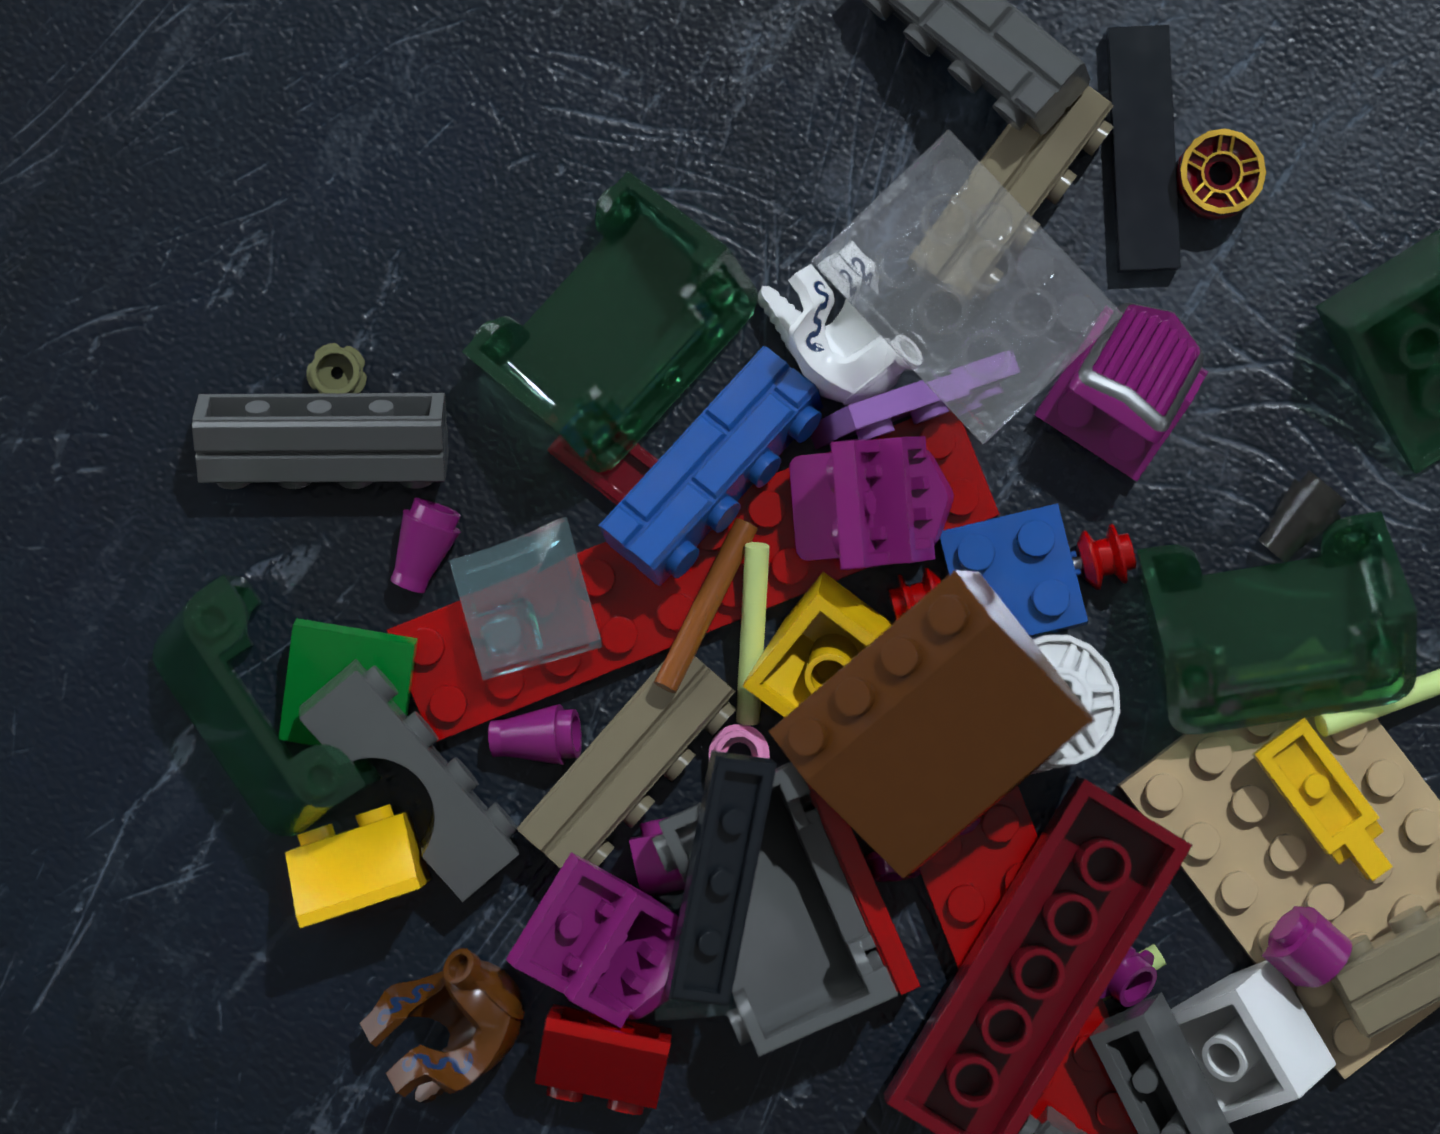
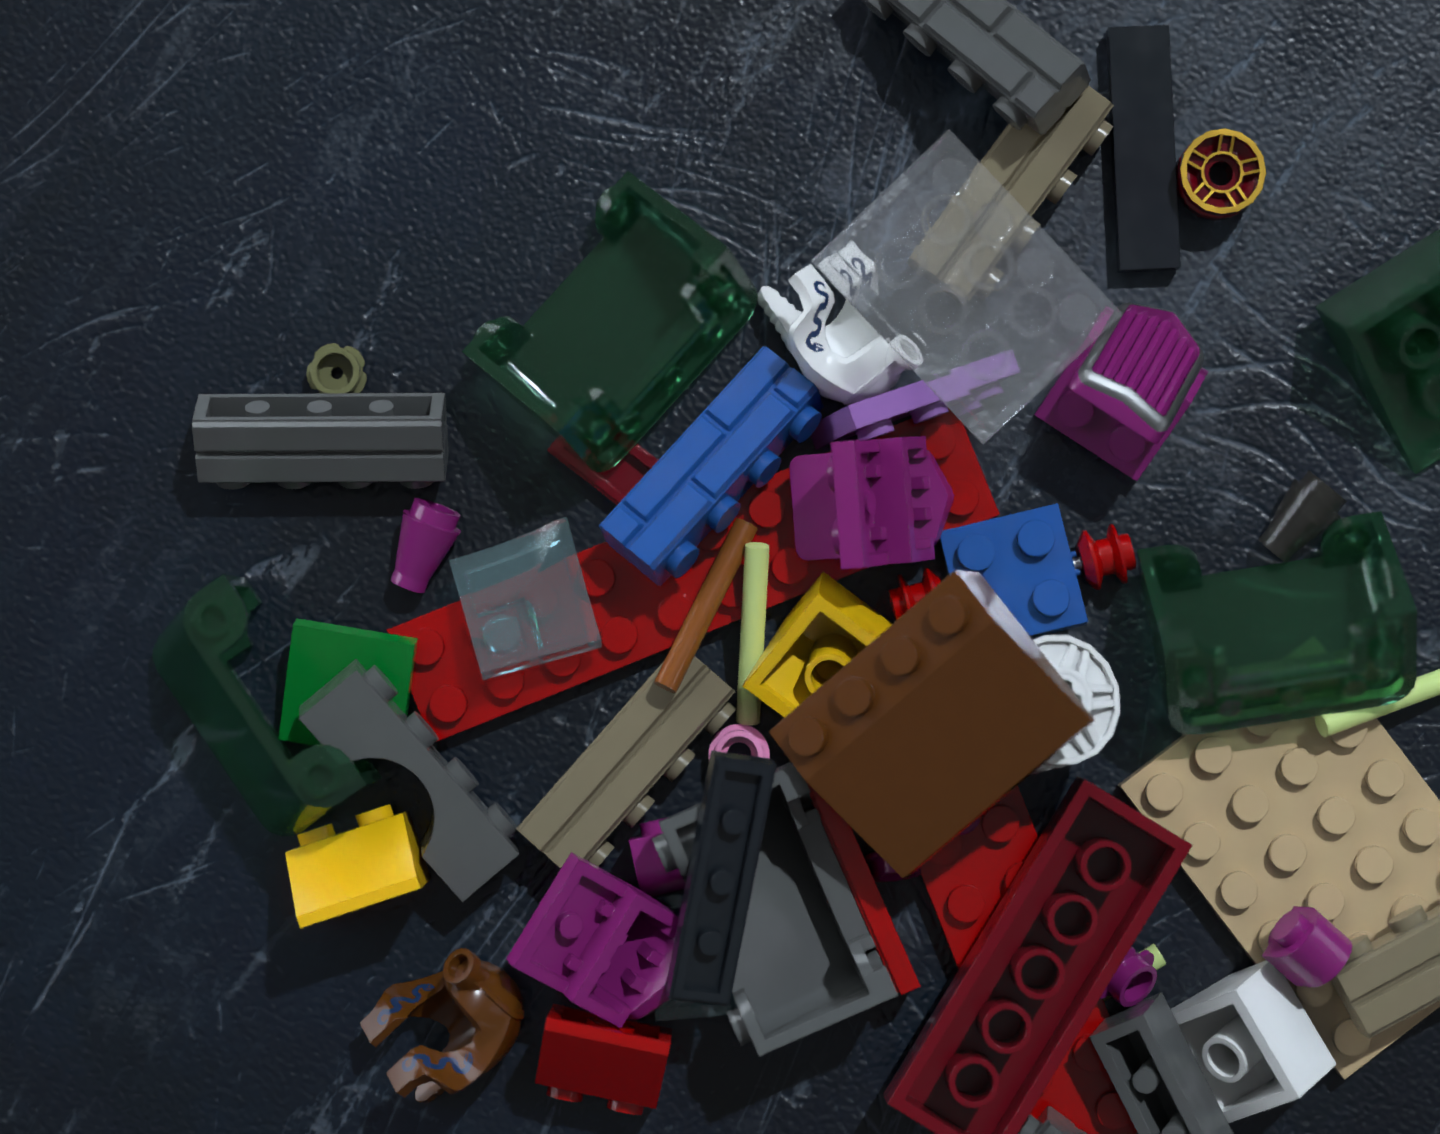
magenta cone [488,704,582,765] -> none
yellow hinge [1252,717,1393,882] -> none

